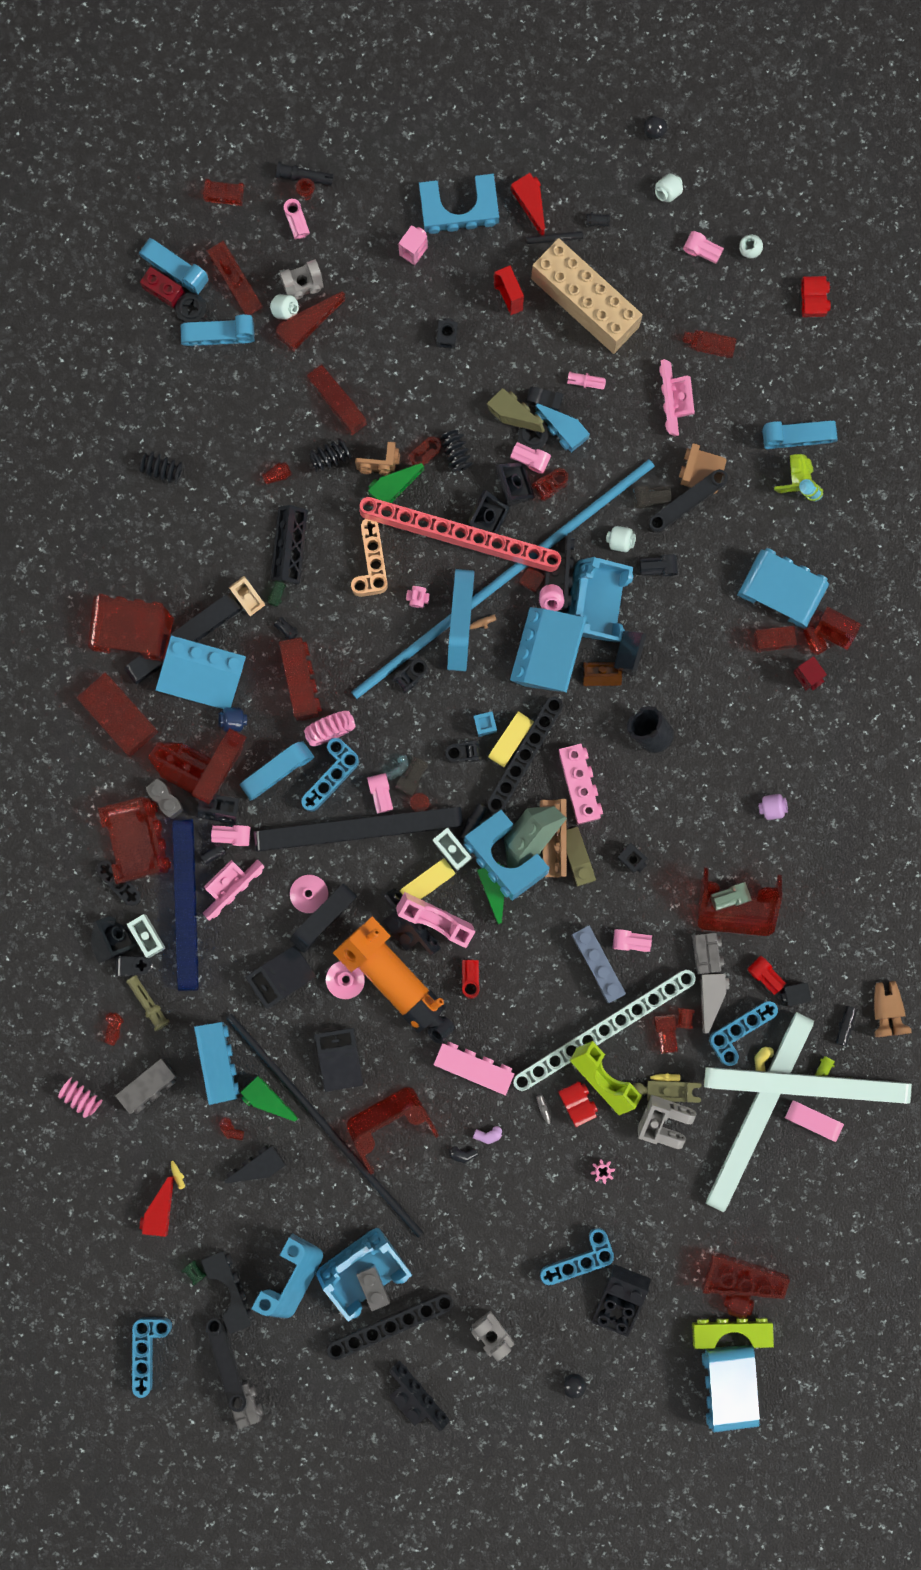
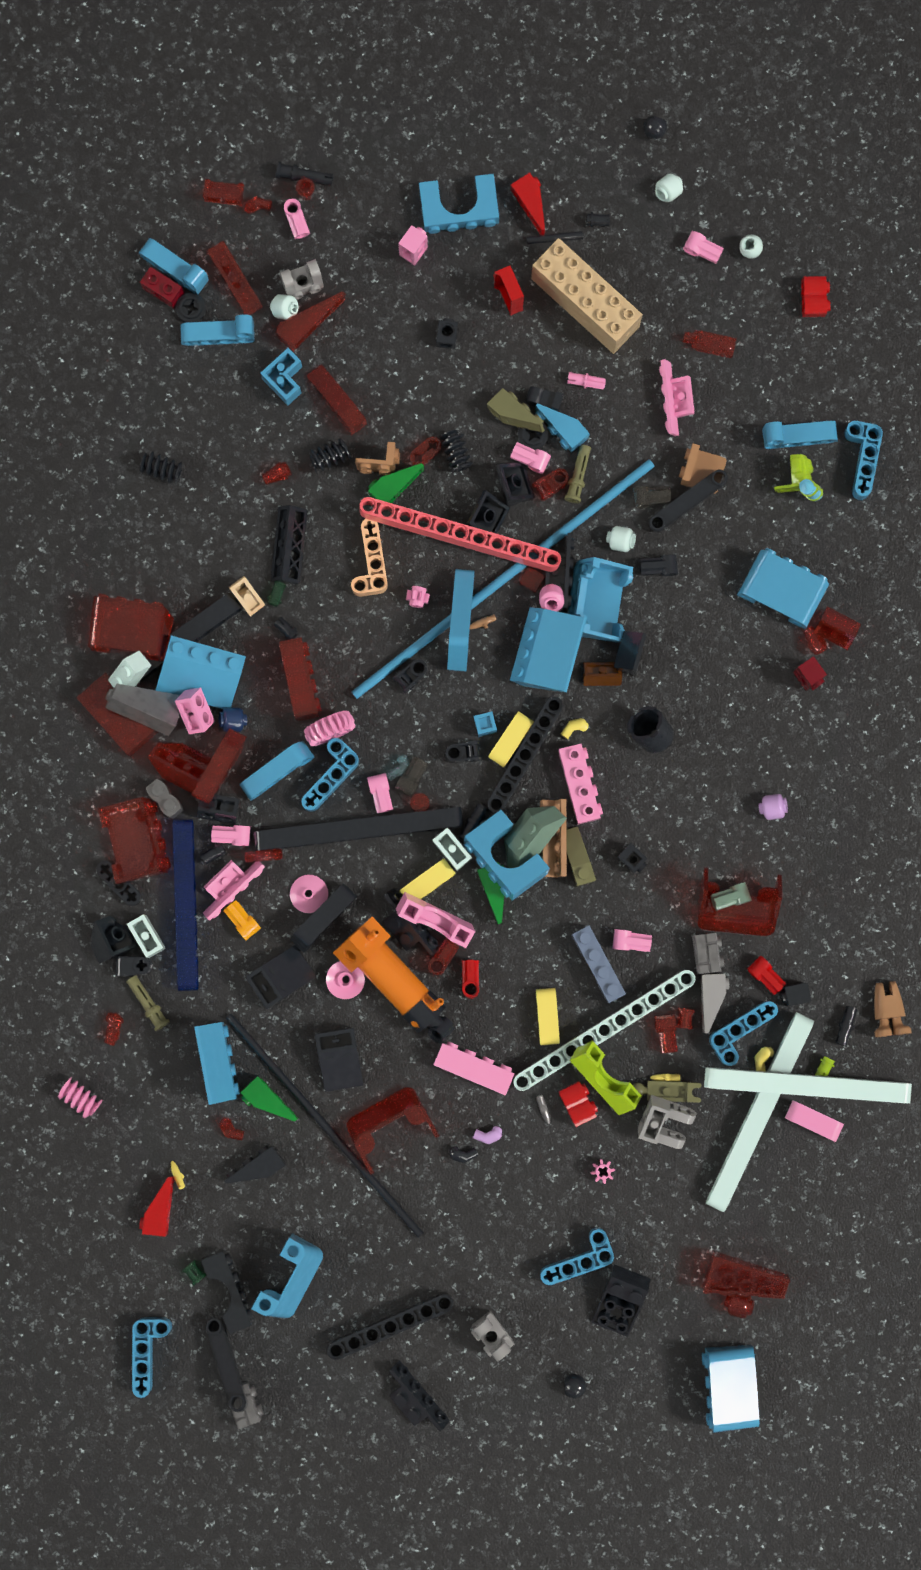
flat silver brick [115,1058,178,1114] -> none
dark azure windscreen [316,1228,412,1322] -> none
flat silver brick [356,1265,390,1311] -> none
lime arch [692,1318,774,1349] -> none
clear red brick [754,626,797,653] -> none
none -> flat silver slope [105,683,180,736]
none -> light aqua brick [108,651,151,687]
none -> bright pink brick [175,688,215,734]
none -> light orange piece [223,900,261,940]
none -> clear red arm [244,197,272,213]
none -> clear red axle [244,849,283,862]
none -> dark azure brick [260,348,302,406]
none -> clear red piece [428,938,460,976]
none -> light yellow beam [536,988,560,1046]
none -> light yellow arm [560,718,589,739]
none -> olive pin [564,445,591,504]
none -> dark azure beam [844,421,883,500]

